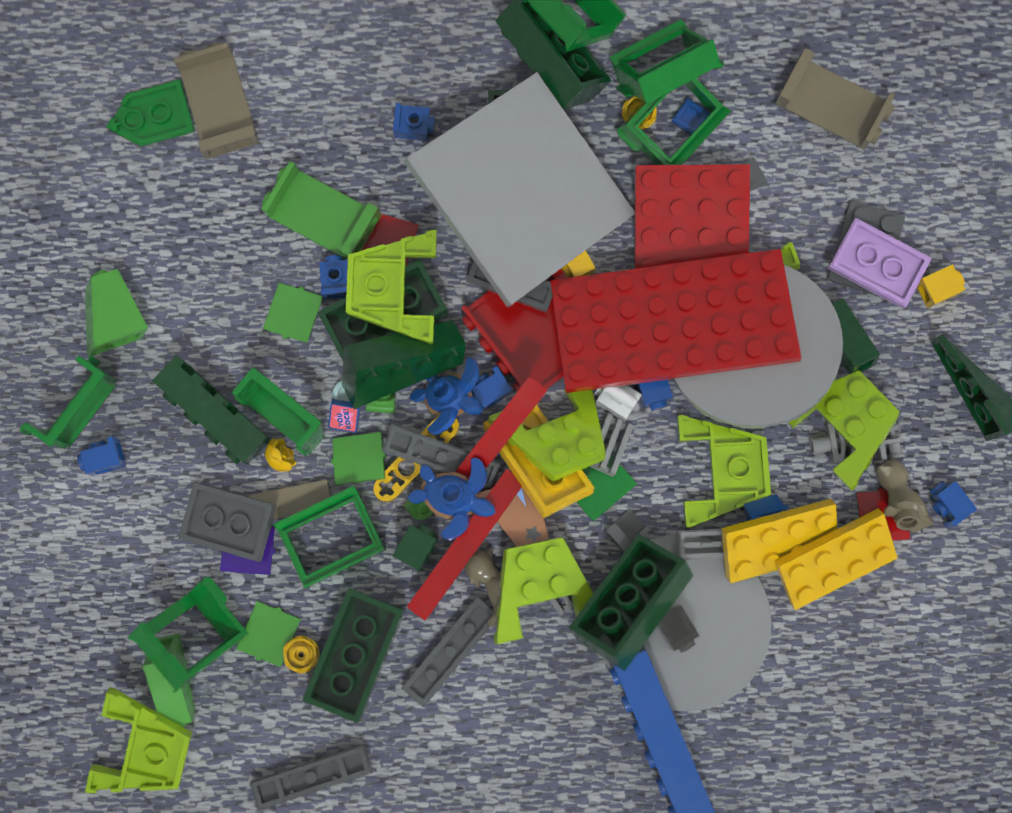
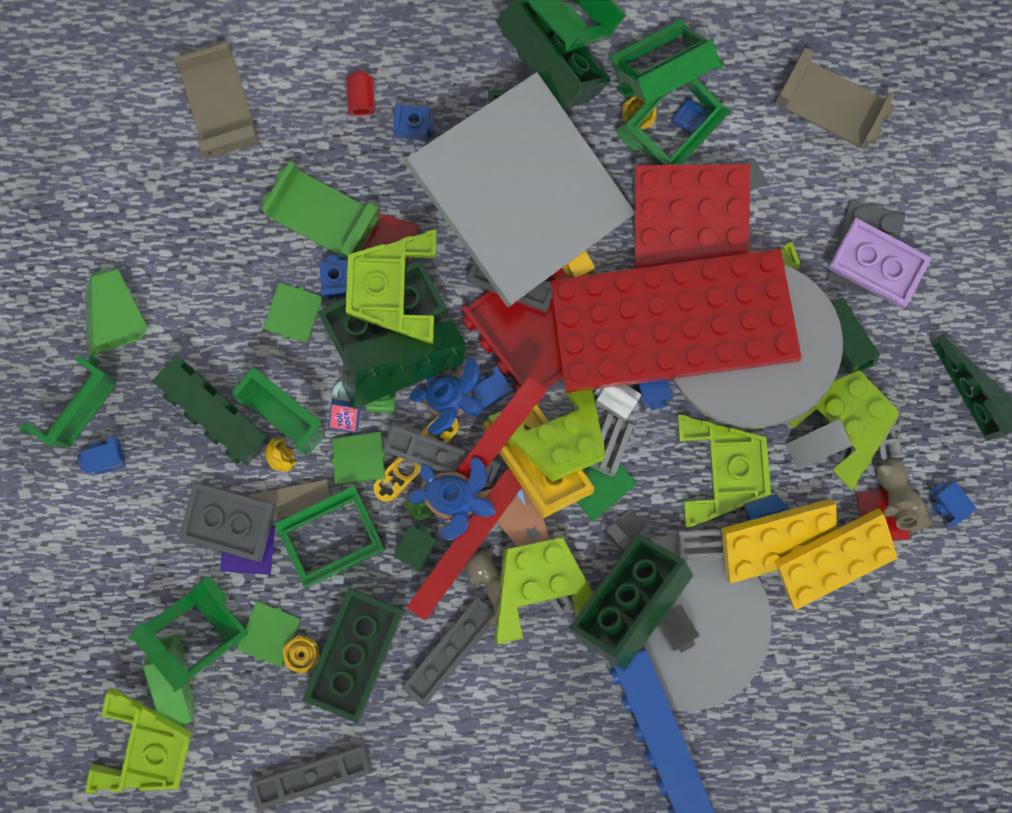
green tile [106,79,195,147] -> none
yellow brick [917,264,966,309] -> none
none -> red brick [346,71,376,116]
none -> light grey slope [786,419,852,470]

